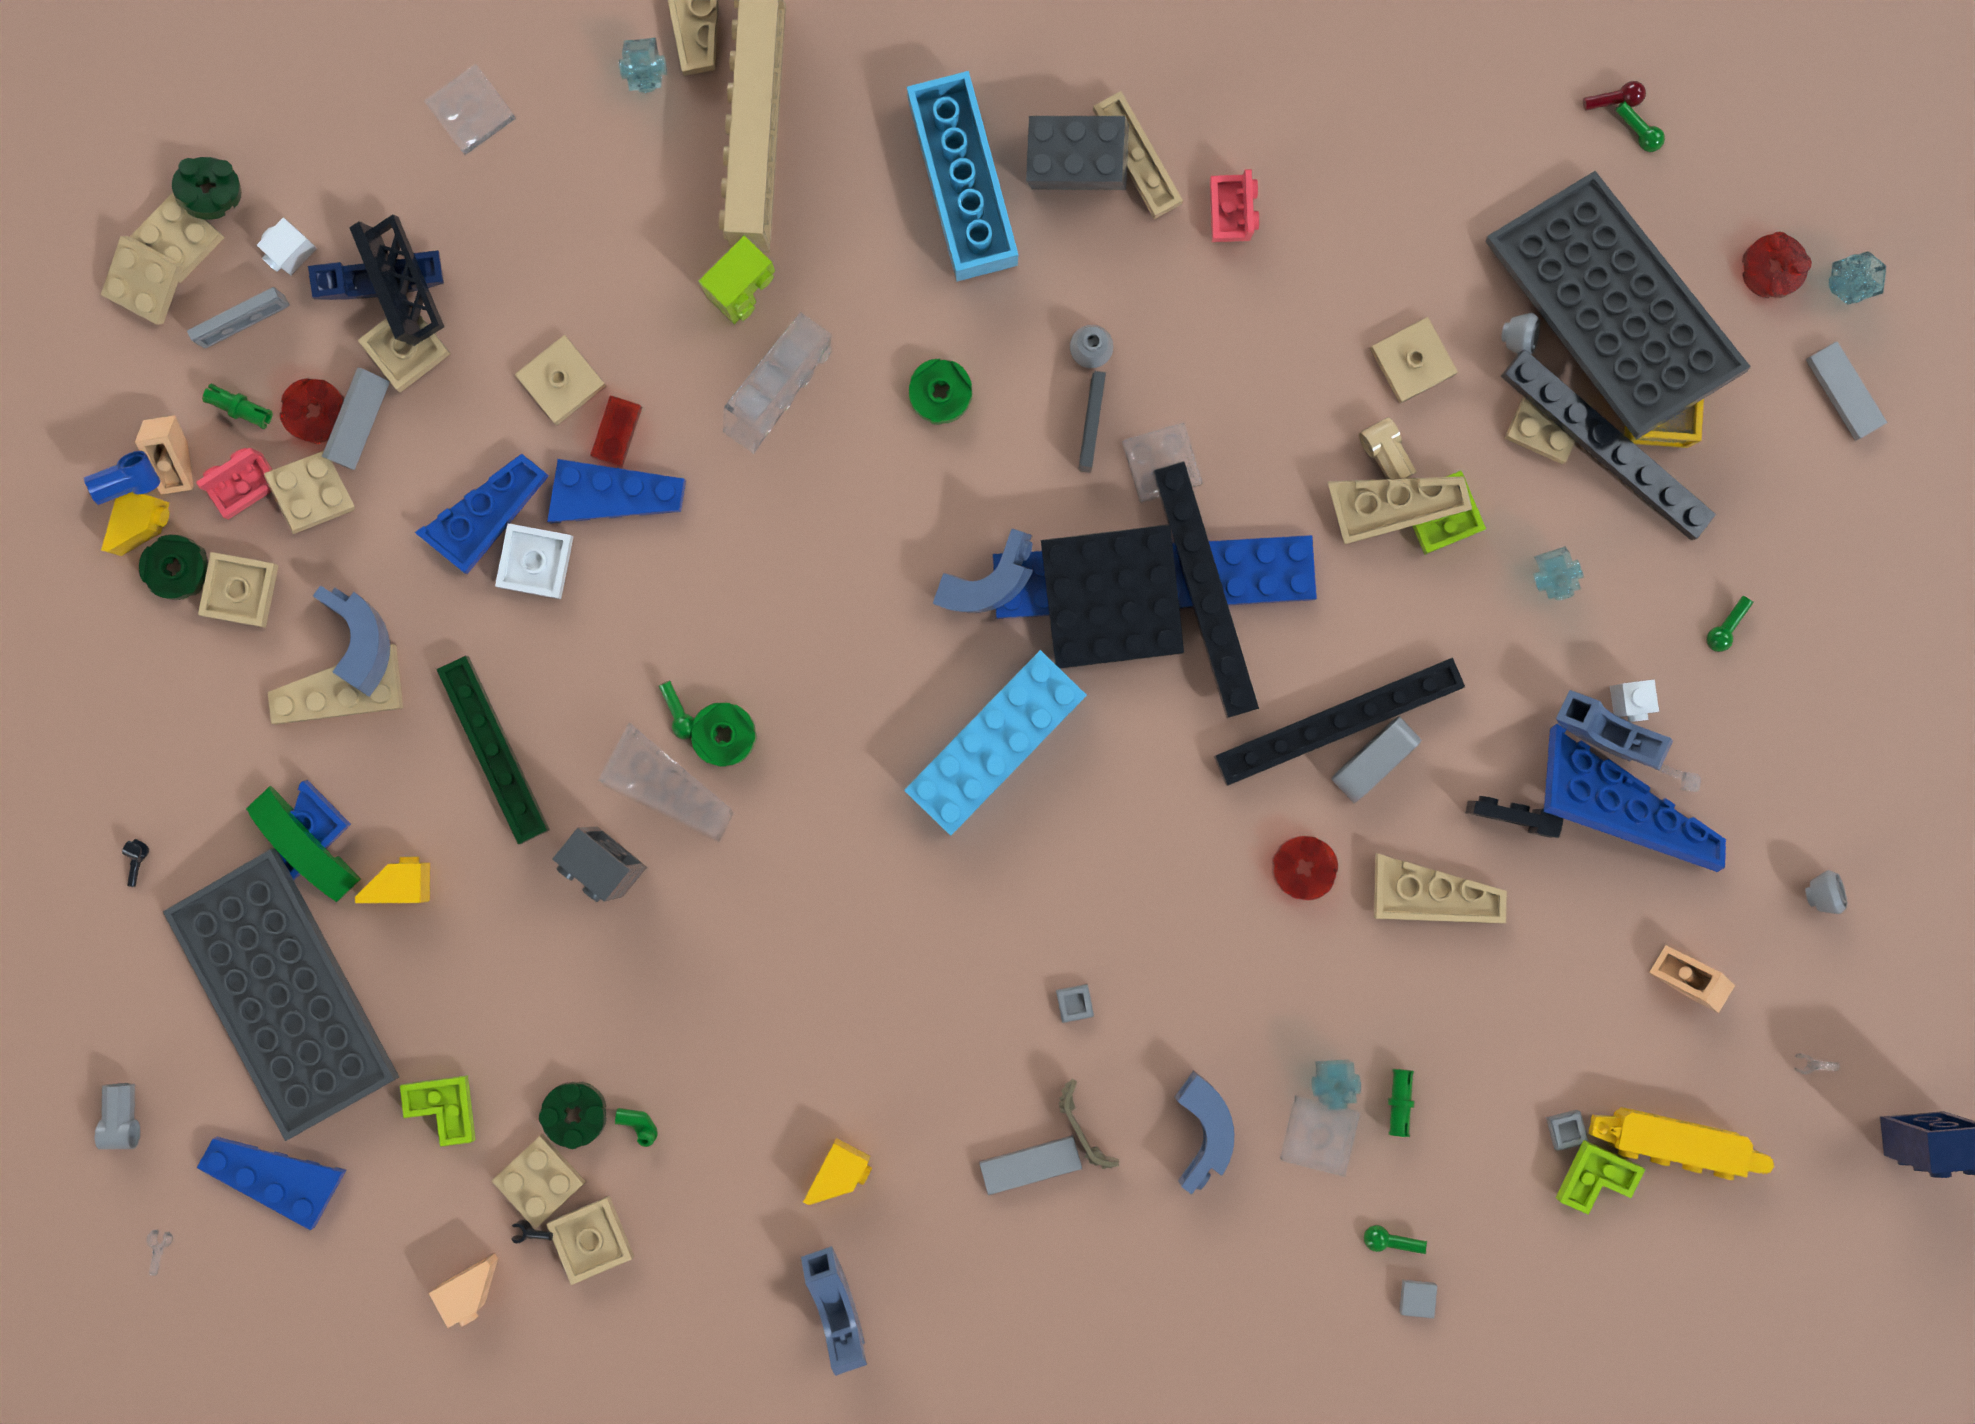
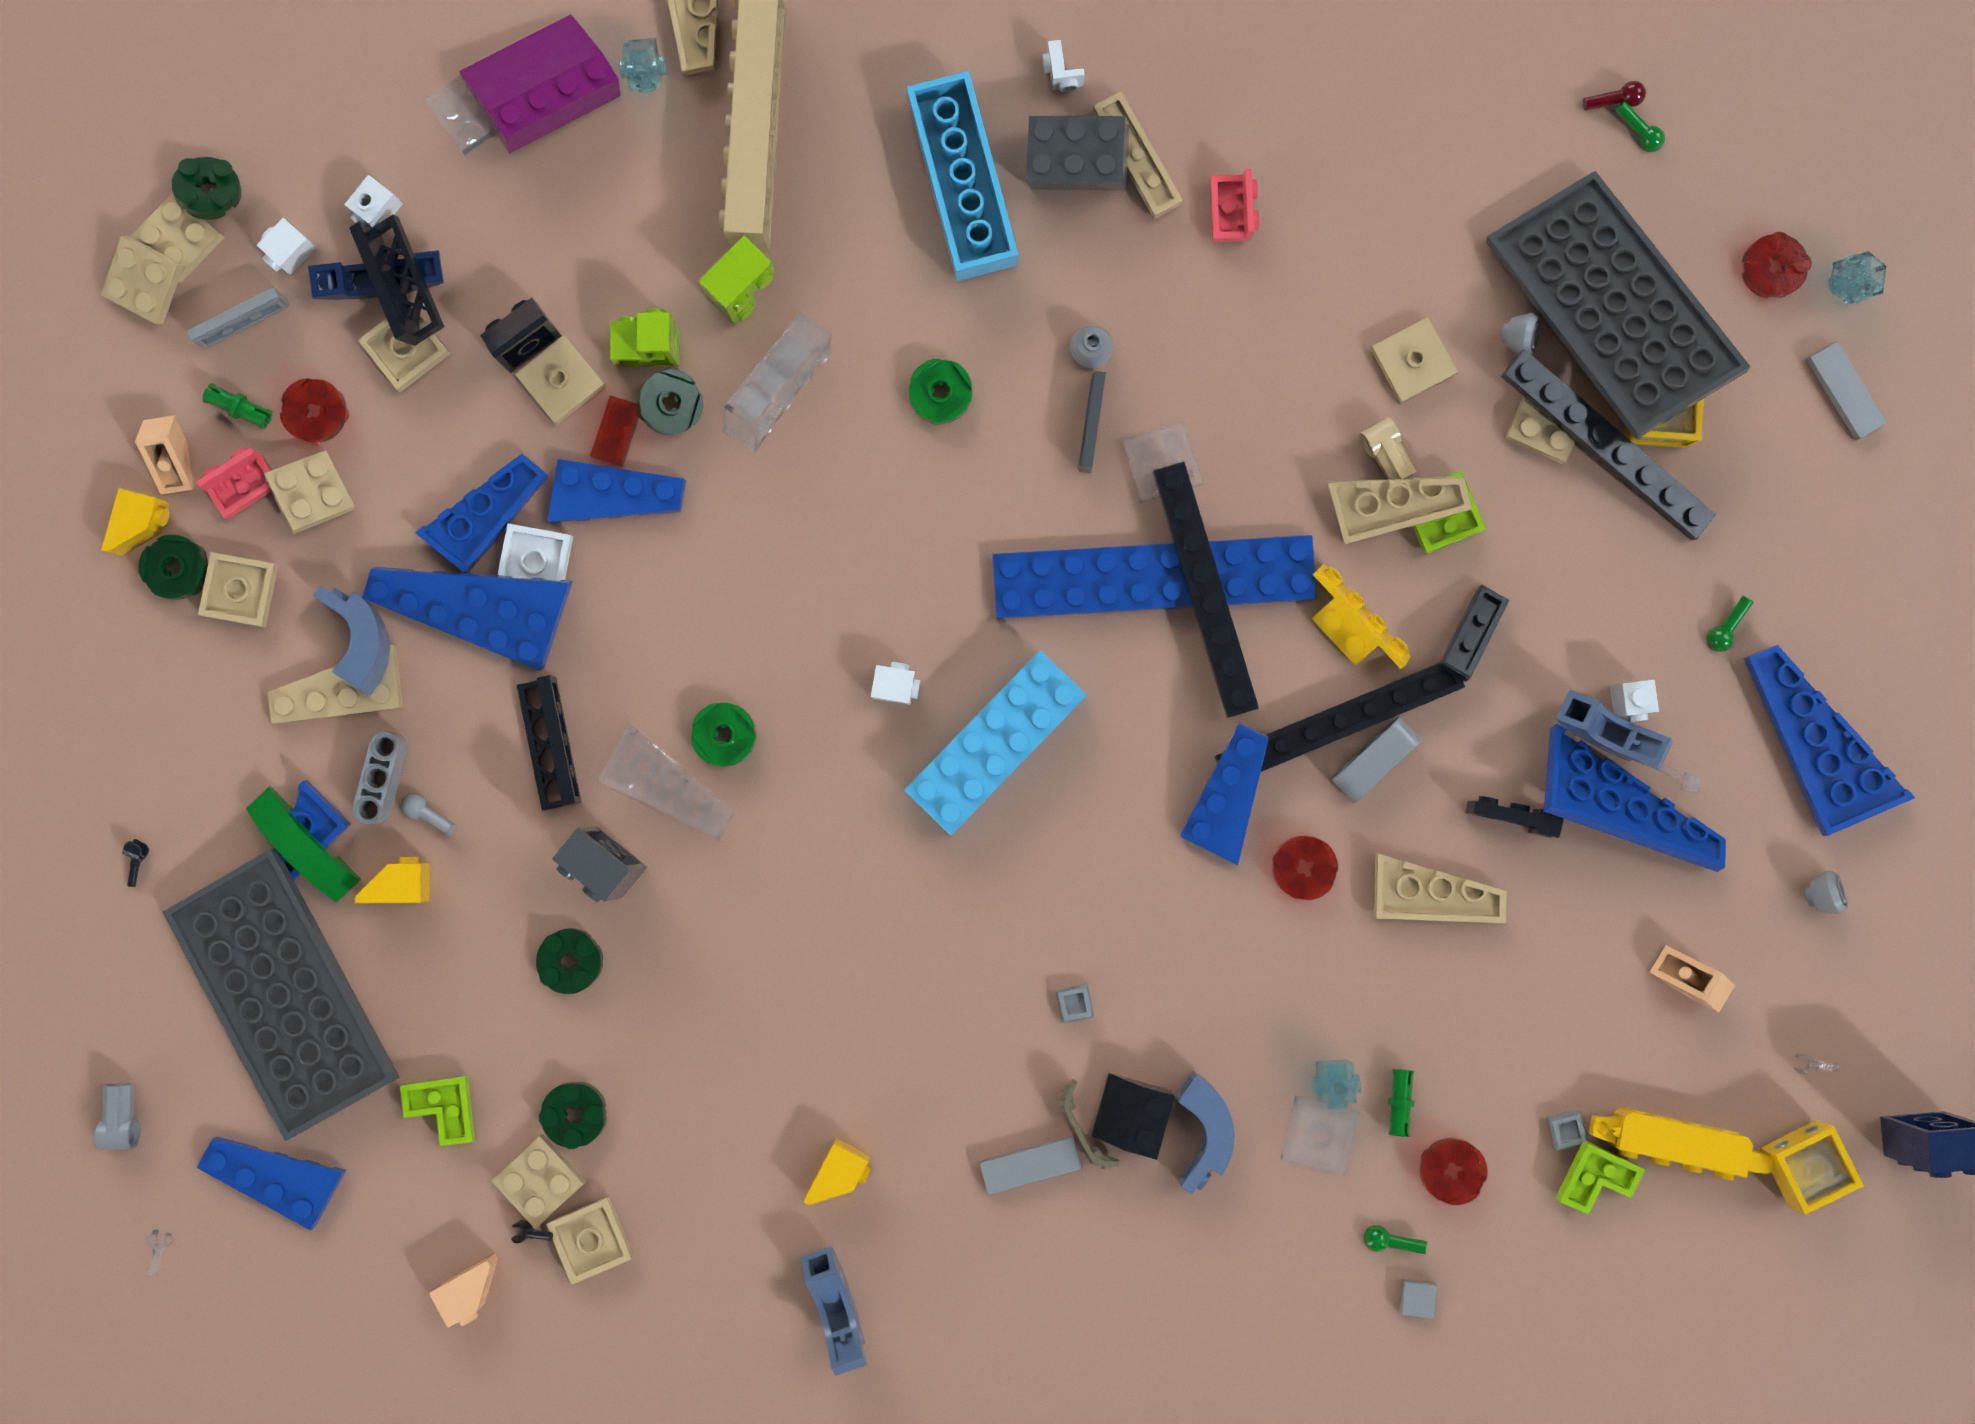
blue piece [84,451,161,505] -> none
light grey tile [322,367,390,470] -> none
dark green plate [436,655,550,844] -> none
green arm [615,1108,658,1147] -> none
green bar [659,680,694,739] -> none
sand blue arch [933,529,1033,613] -> none
black plate [1040,524,1184,669] -> none
clear light blue brick [1533,546,1584,600] -> none
none -> white brick [344,175,403,227]
none -> light grey beam [353,732,408,825]
none -> blue wing [362,567,573,671]
none -> light grey bar [401,793,456,836]
none -> magenta slope [459,14,621,154]
none -> black slope [480,298,562,373]
none -> black fence [517,675,582,811]
none -> dark green plate [536,928,603,994]
none -> lime brick [610,308,680,366]
none -> plate [637,369,703,435]
none -> white brick [871,662,921,705]
none -> white bracket [1042,40,1085,92]
none -> black slope [1091,1073,1175,1160]
none -> blue wing [1180,722,1269,865]
none -> yellow bracket [1311,563,1411,669]
none -> clear red plate [1420,1137,1488,1205]
none -> black tile [1438,584,1509,682]
none -> blue wing [1744,645,1916,836]
none -> piece [1760,1120,1864,1215]

